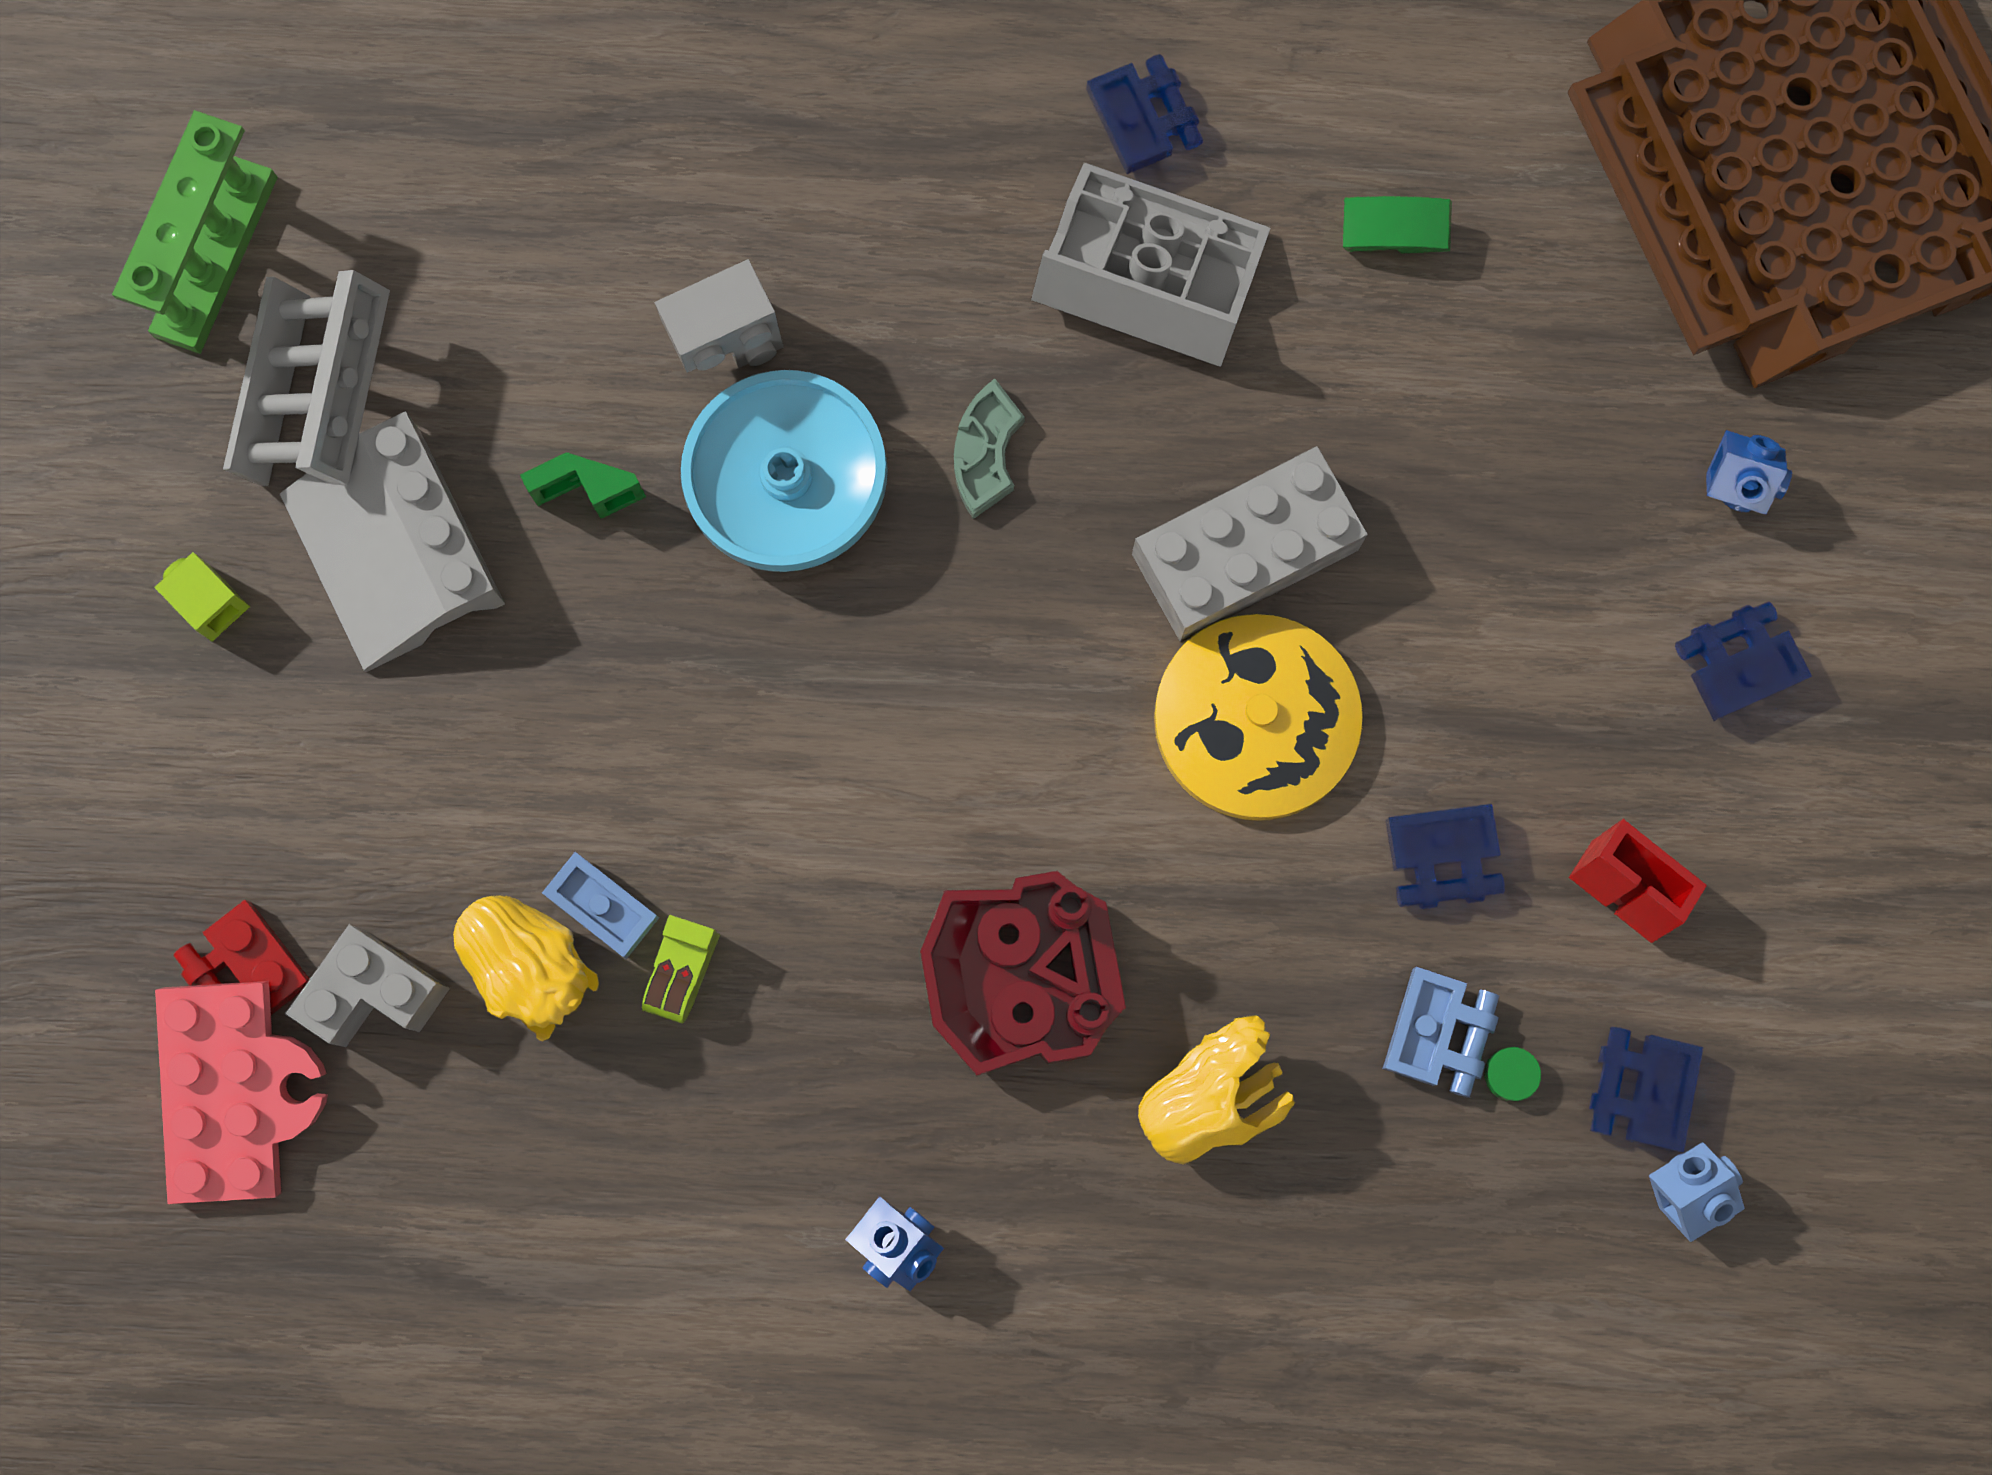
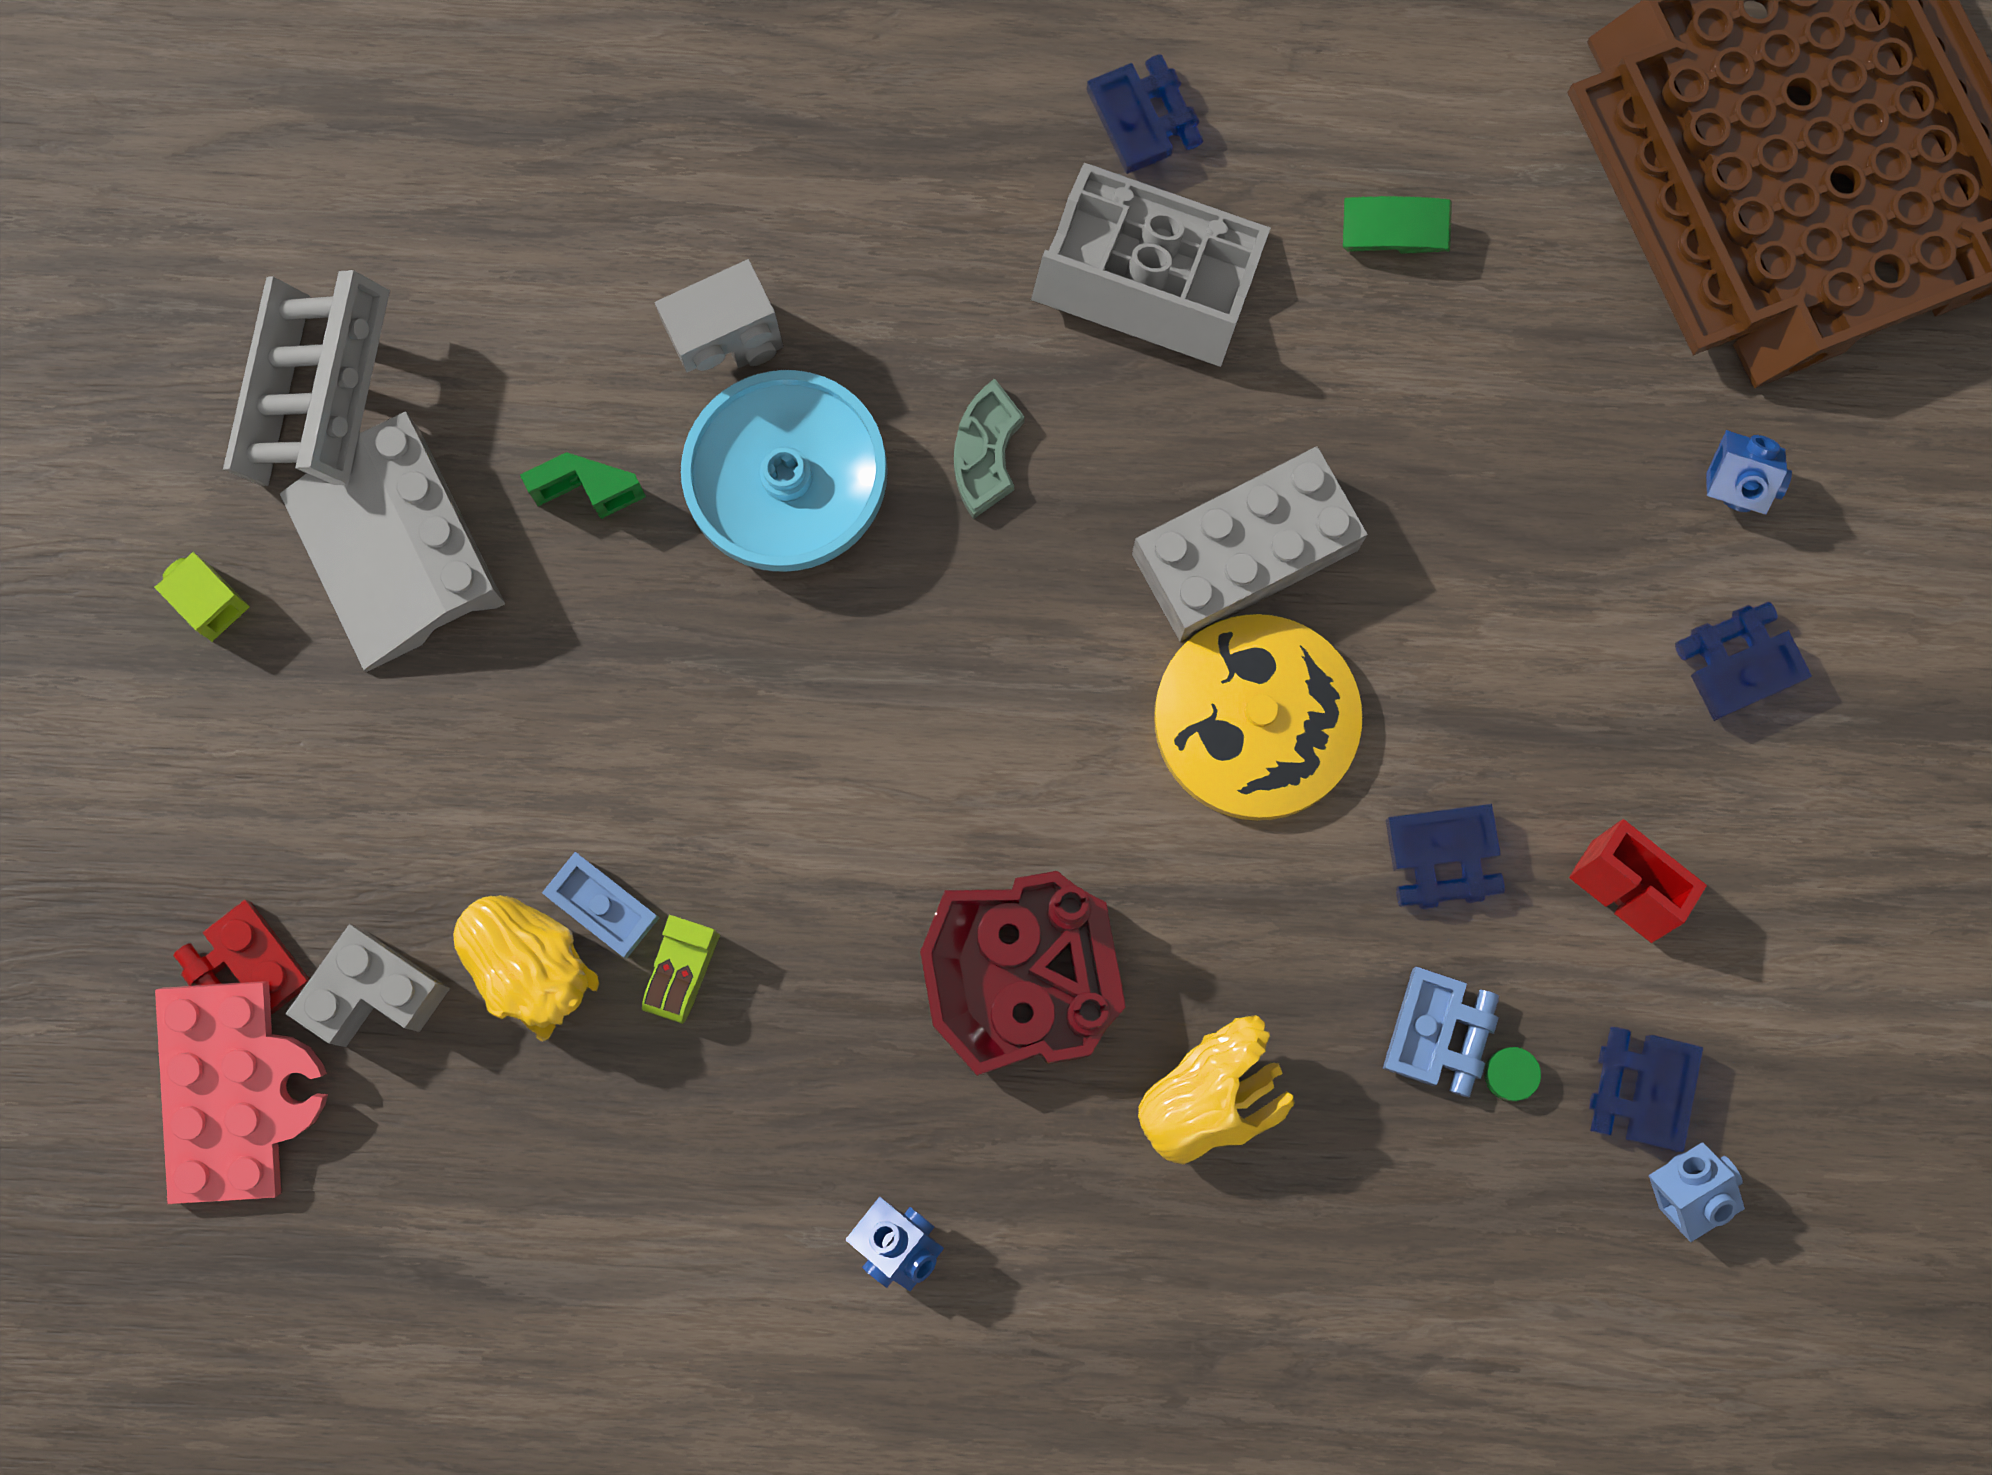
bright green fence [112,110,278,354] -> none

